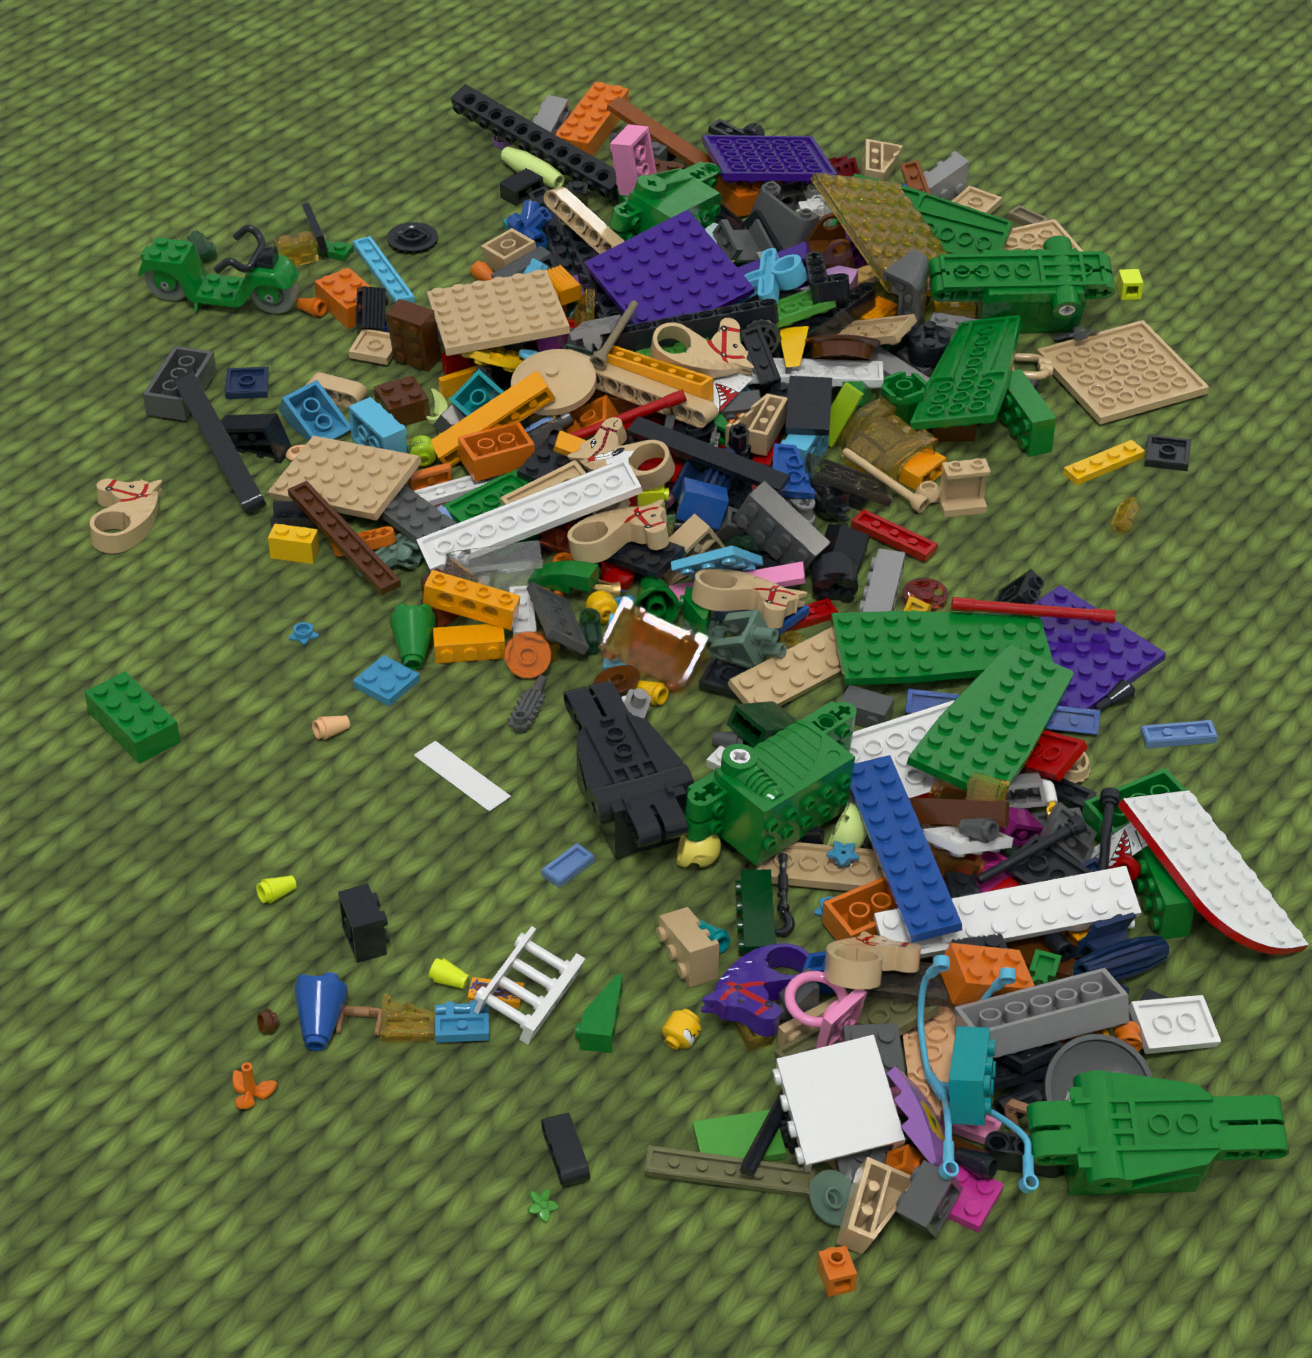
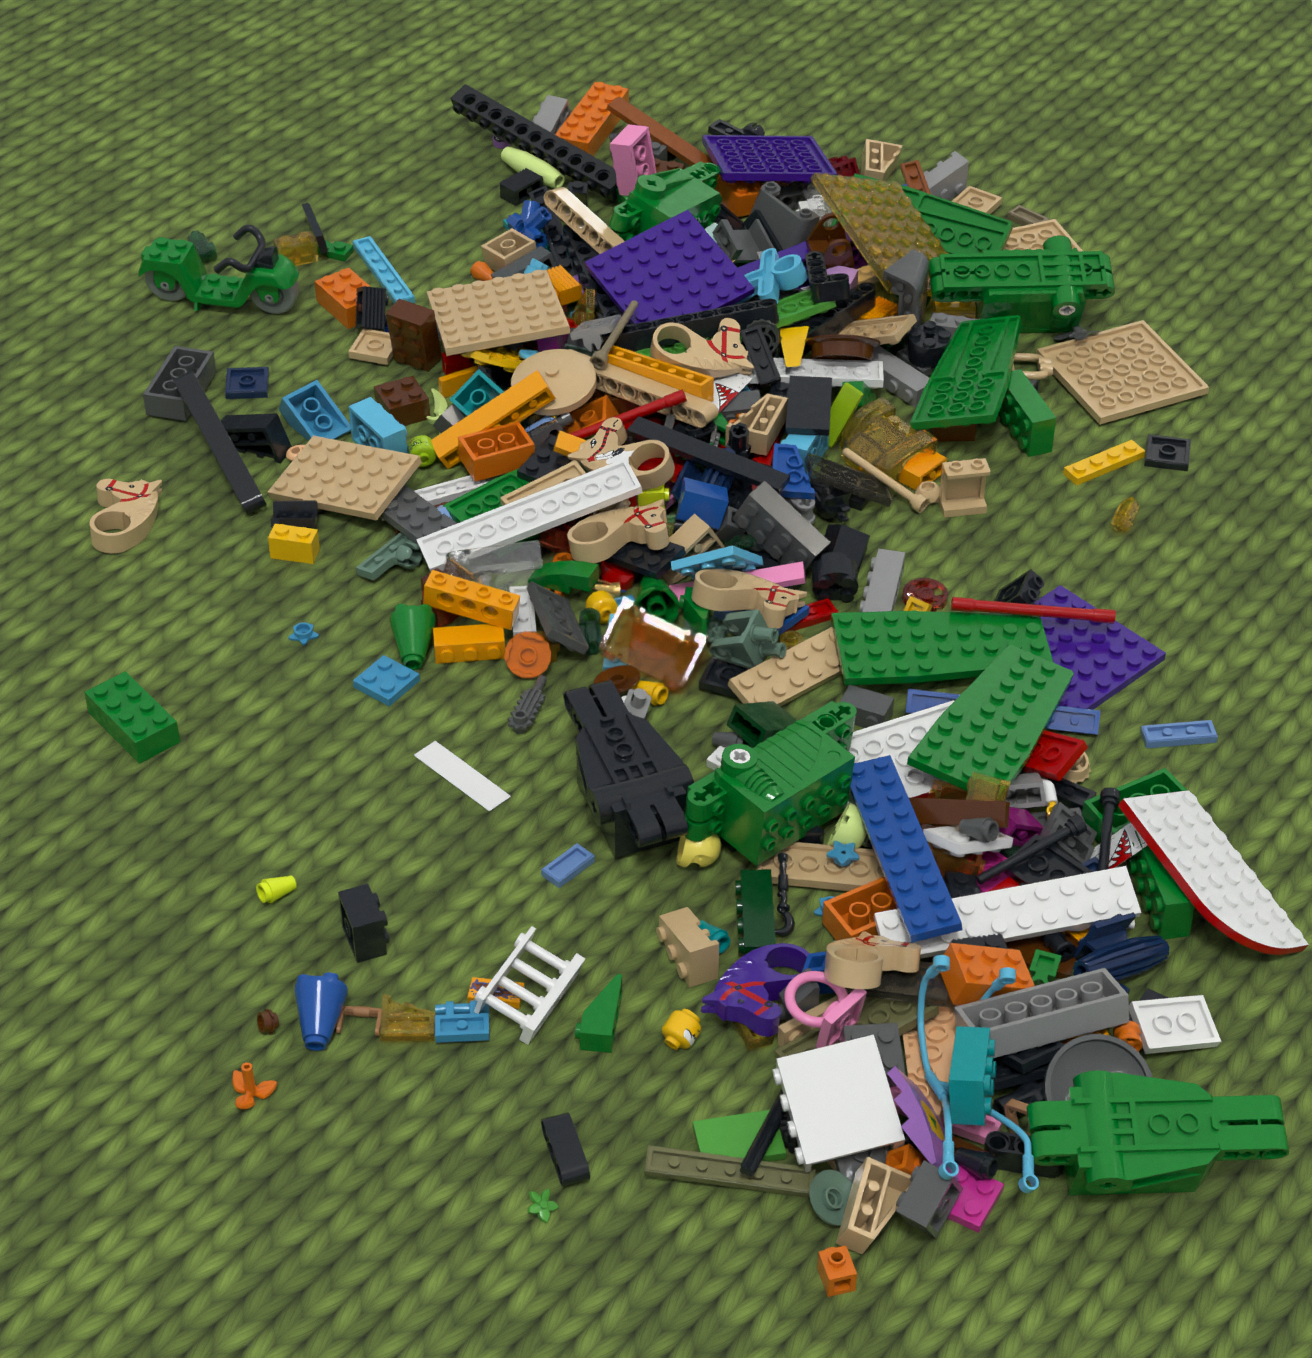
reddish brown plate [288,481,401,596] -> none
orange cone [296,297,327,318] -> none
tan beam [305,372,367,409] -> none
light nougat cone [312,715,350,740] -> none
orange beam [331,526,397,557] -> none
black gear [387,222,438,254] -> none
orange panel [405,463,452,491] -> none
neon yellow cone [428,958,470,989] -> none
red plate [851,509,938,562] -> none
green cone [881,371,927,426] -> none
black cone [1094,679,1135,712] -> none
red plate [1114,856,1140,881] -> none
neon yellow brick [1117,269,1143,300] -> none

